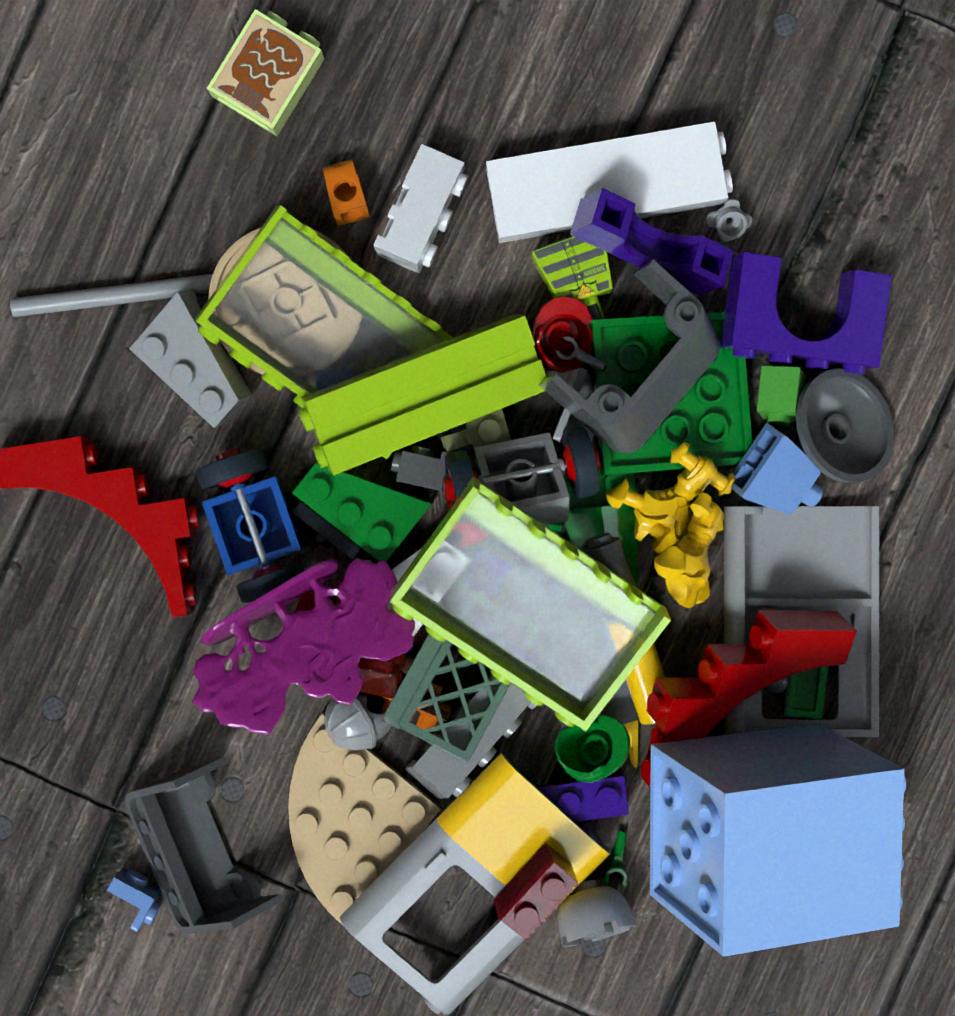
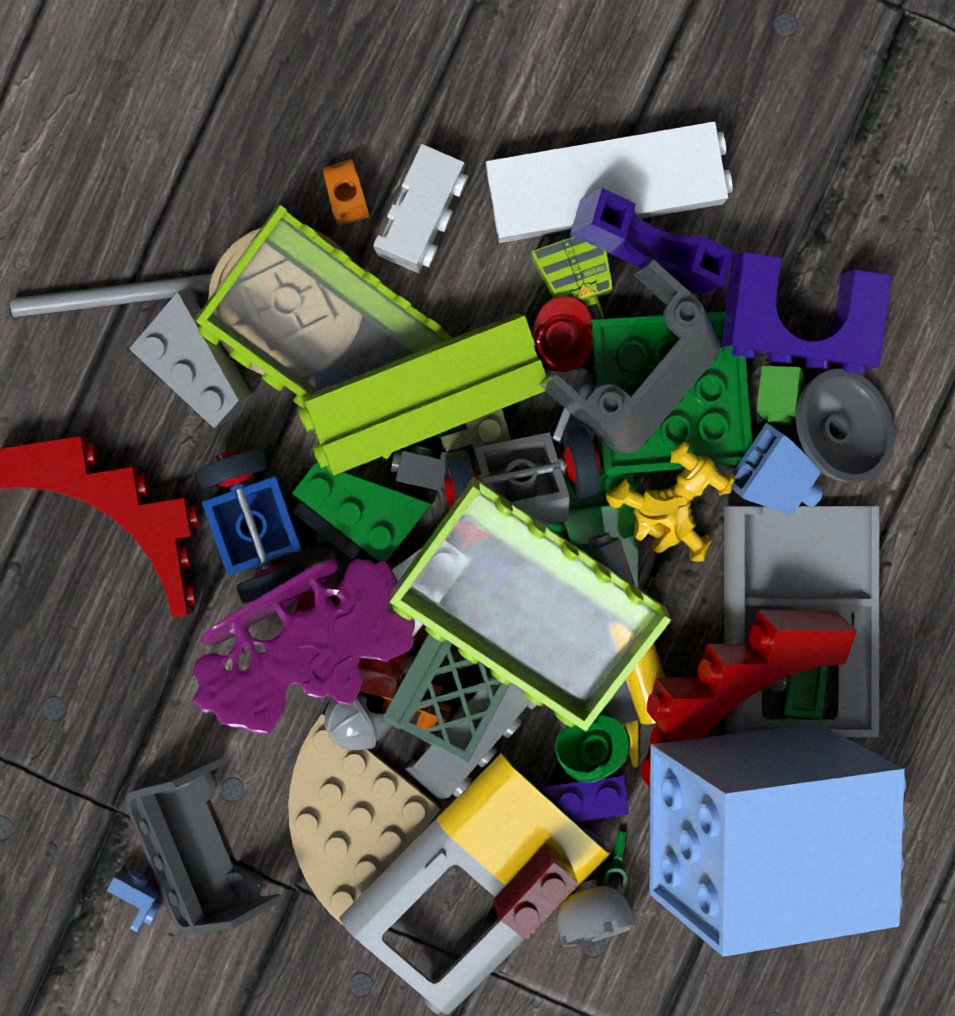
brick [207,9,324,136] -> none
dark grey hand [556,336,607,373] -> none
yellow piece [654,493,725,608] -> none
light grey plate [706,198,752,242] -> none

